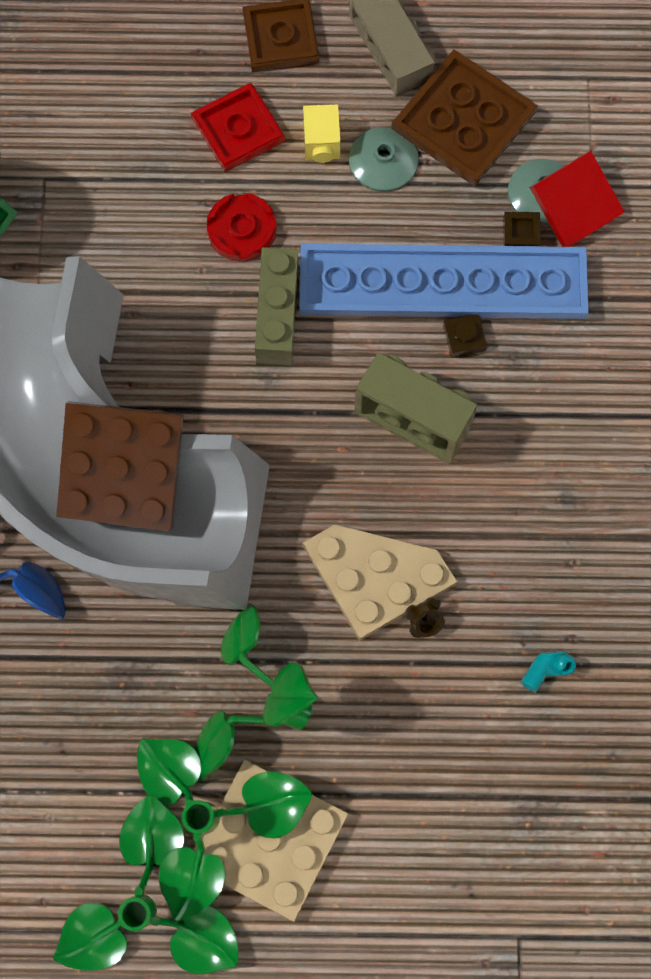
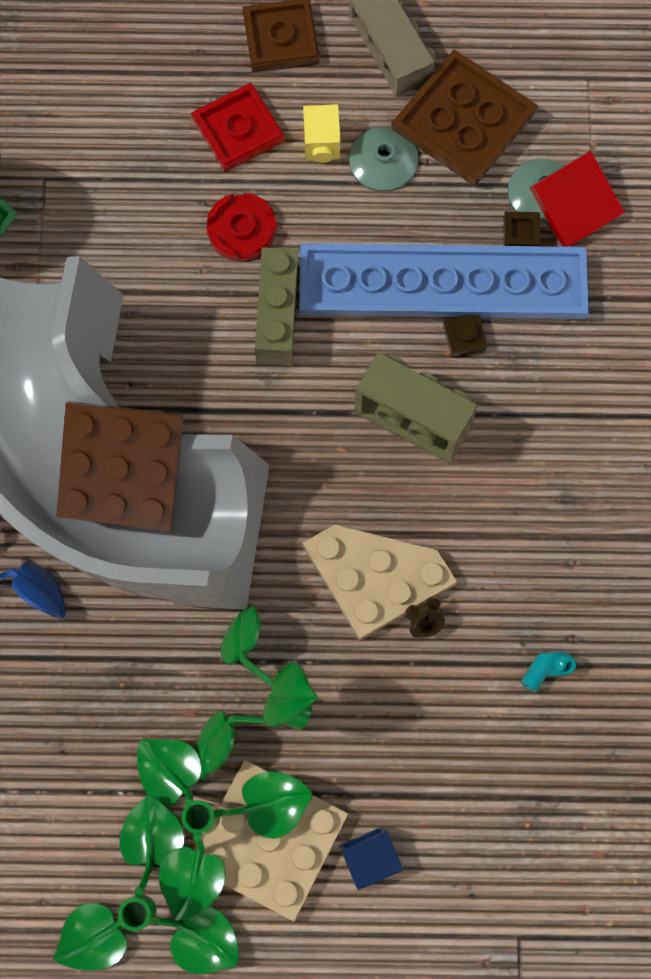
none -> dark blue piece [339,826,403,891]

